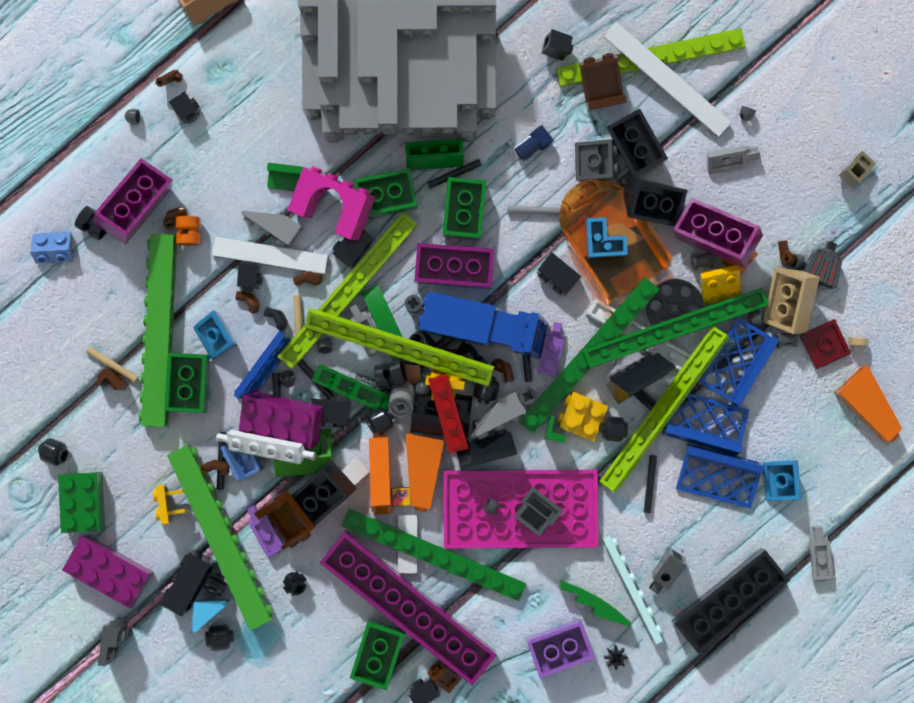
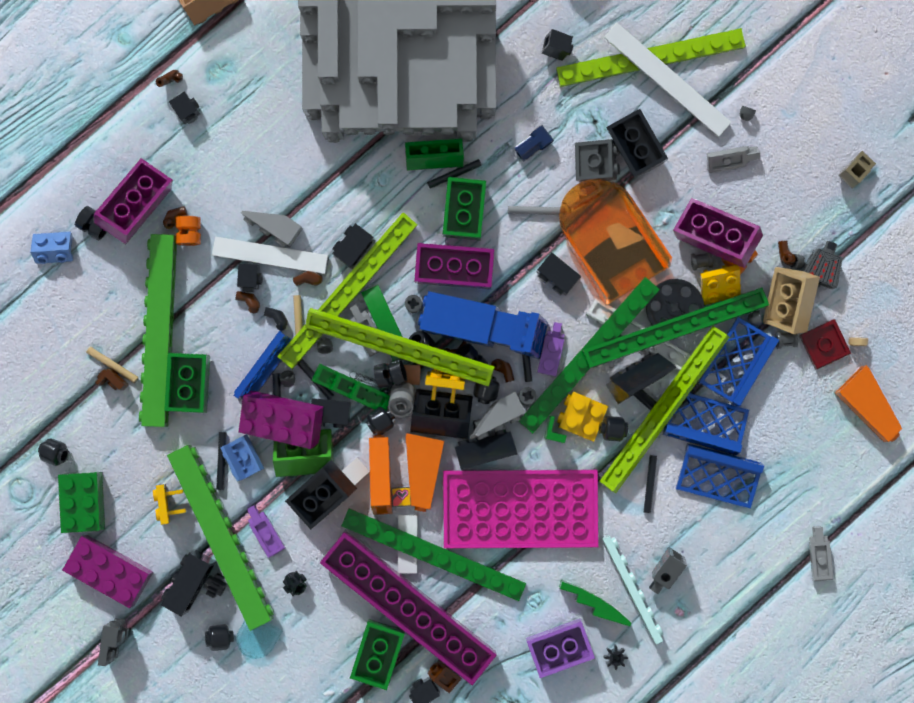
dark grey hinge [124,109,141,124] -> none
medium azure slope [192,598,230,633] -> none
dark azure slope [193,310,238,360] -> none
reddish brown arm [200,460,230,476] -> none
white plate [216,430,316,464] -> none
reddish brown panel [254,490,315,550] -> none
green panel [267,163,303,191] -> none
dark pink arch [288,166,376,240] -> none
green brick [353,168,418,220] -> none
dark grey hinge [415,380,431,397] -> none
red plate [428,373,468,454] -> none
dark grey hinge [484,498,500,515] -> none
dark grey plate [513,486,563,536] -> none
reddish brown panel [579,53,627,111] -> none
dark azure brick [584,217,628,259] -> none
black slope [623,176,688,227] -> none
black brick [671,548,790,654] -> none
dark azure slope [763,460,802,501] -> none

